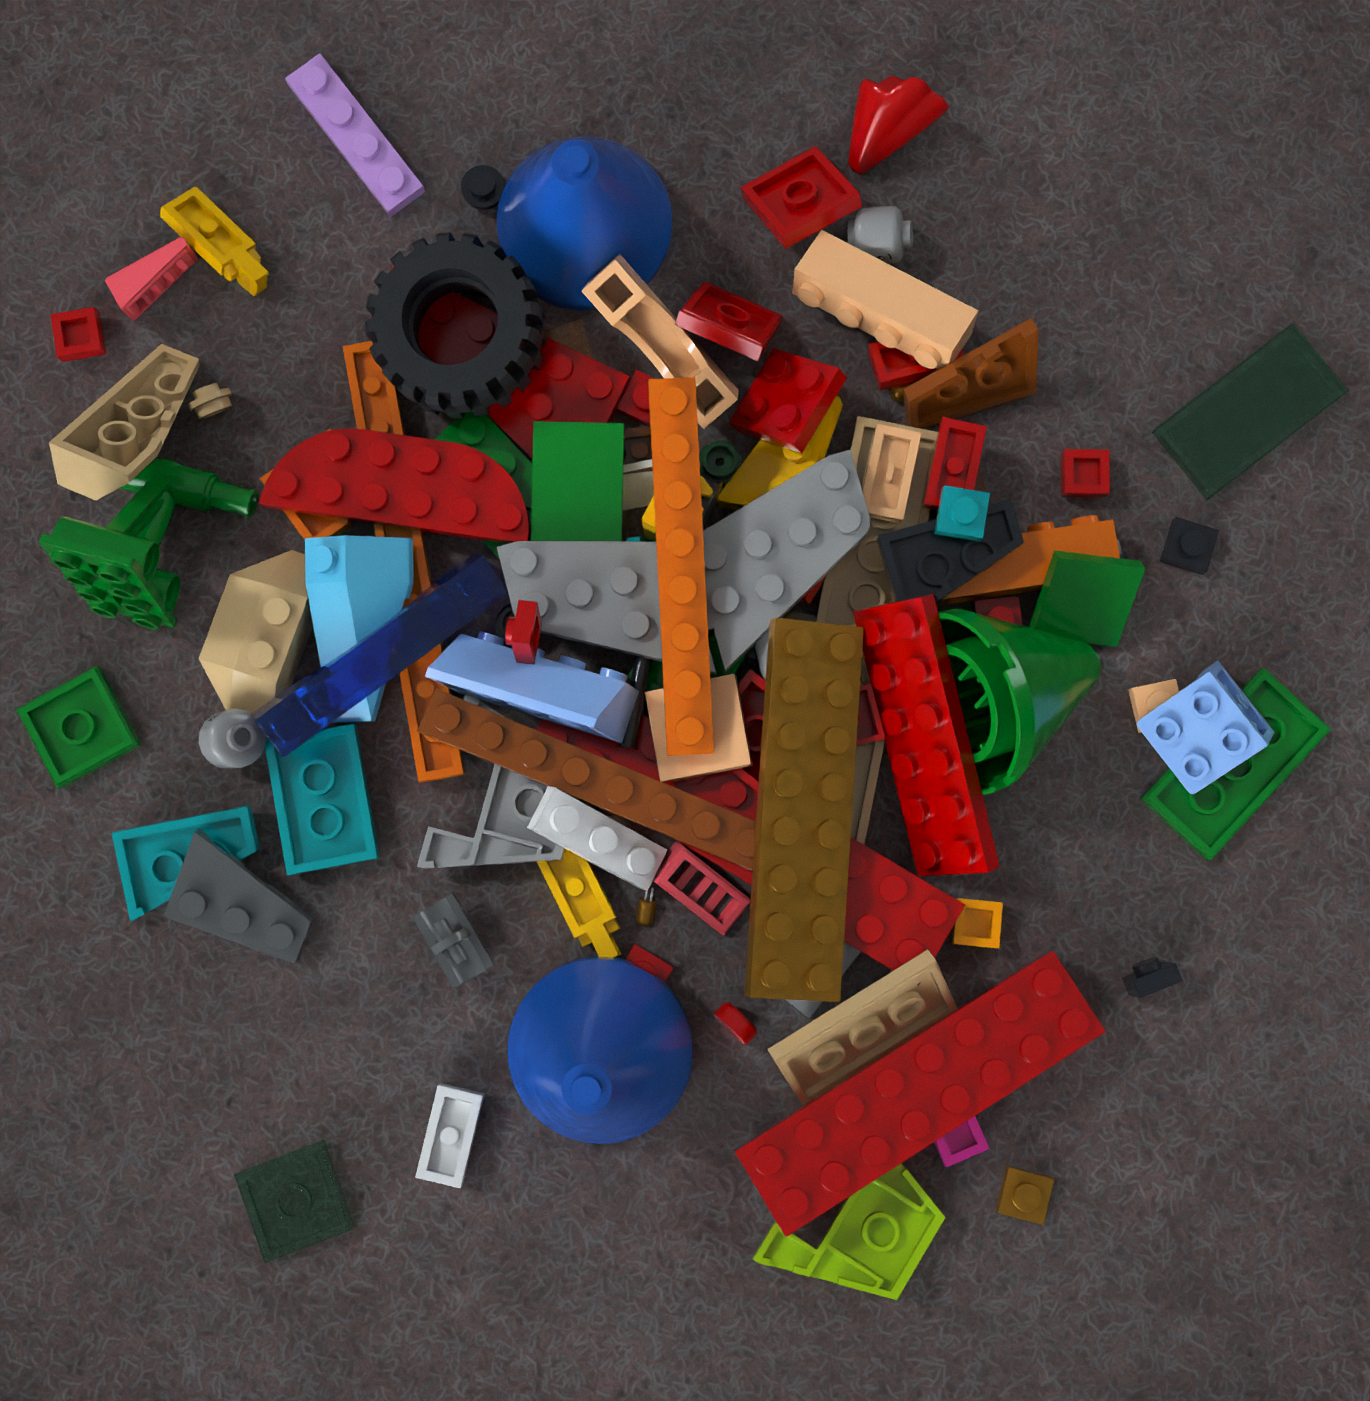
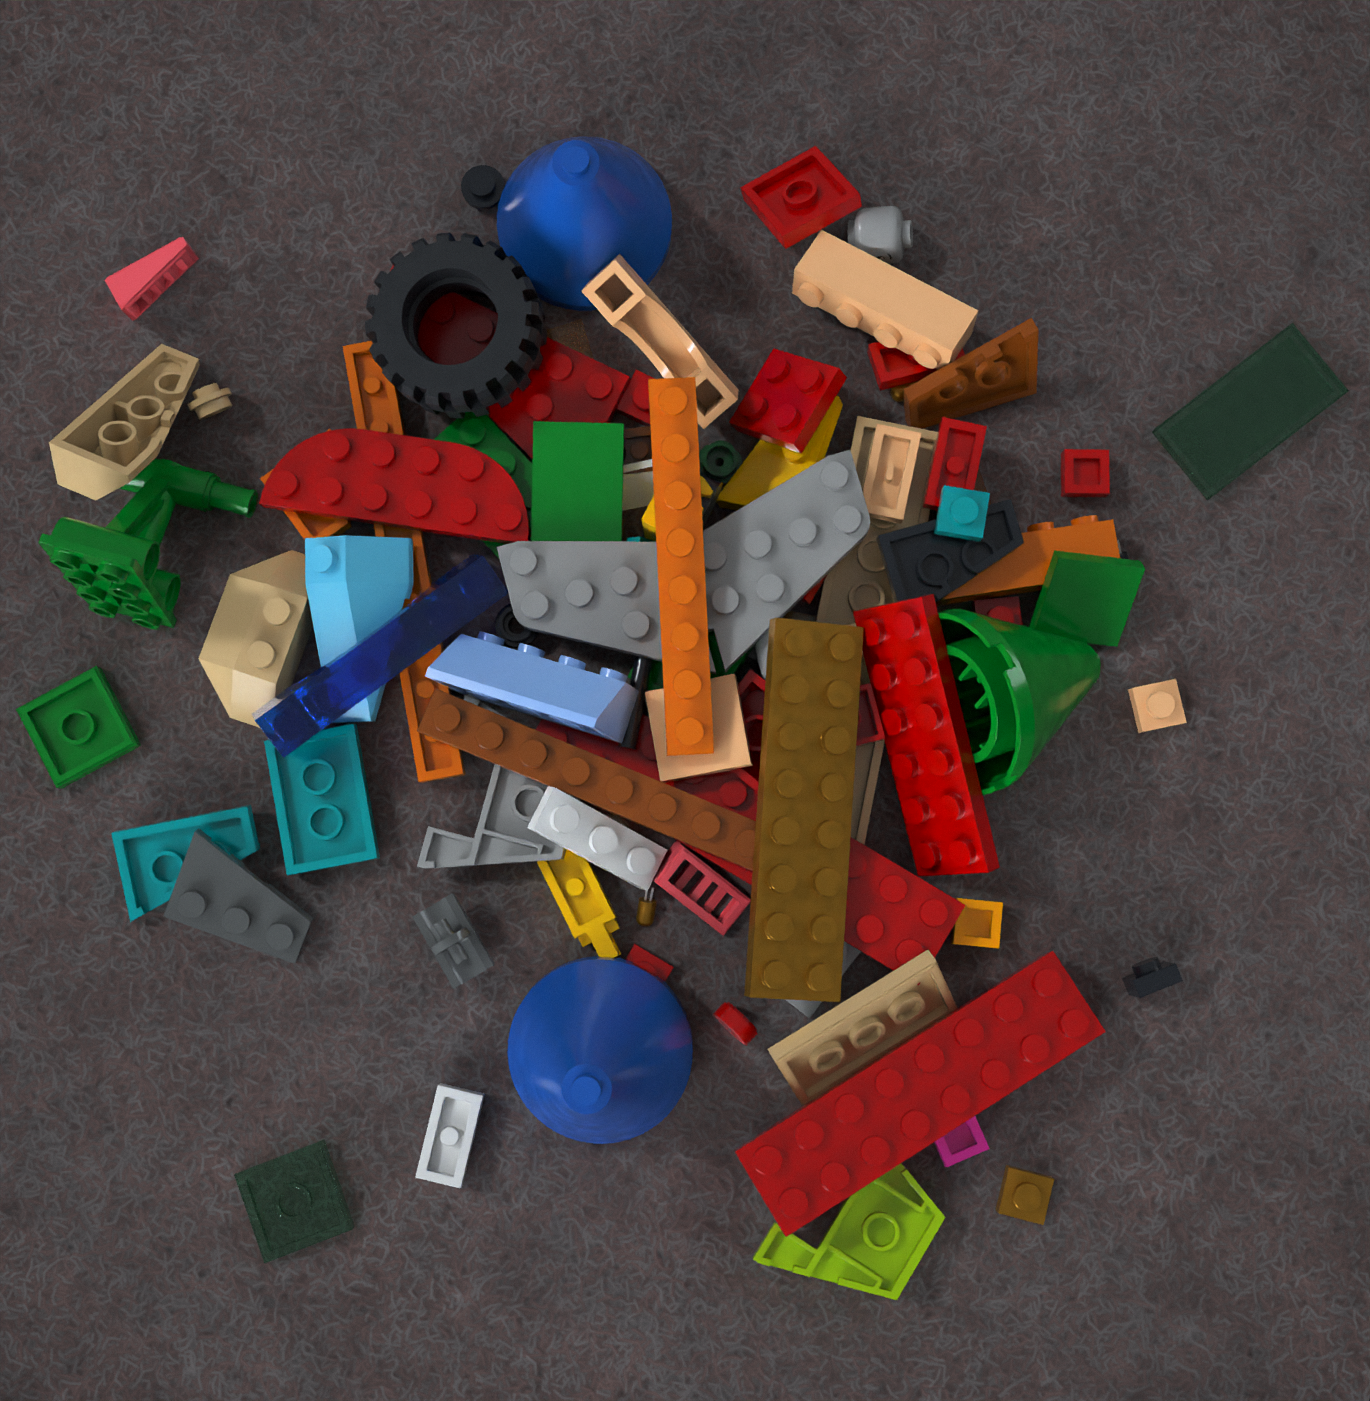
red plate [50,307,106,362] -> none
yellow hinge [160,187,269,296] -> none
light grey head [199,708,266,769] -> none
lavender plate [285,53,425,217] -> none
red plate [505,600,542,664] -> none
red plate [675,282,783,361] -> none
red hat [848,76,949,174] -> none
light blue bracket [1137,660,1274,794] -> none
green tile [1140,668,1331,861] -> none
black plate [1160,517,1219,575] -> none

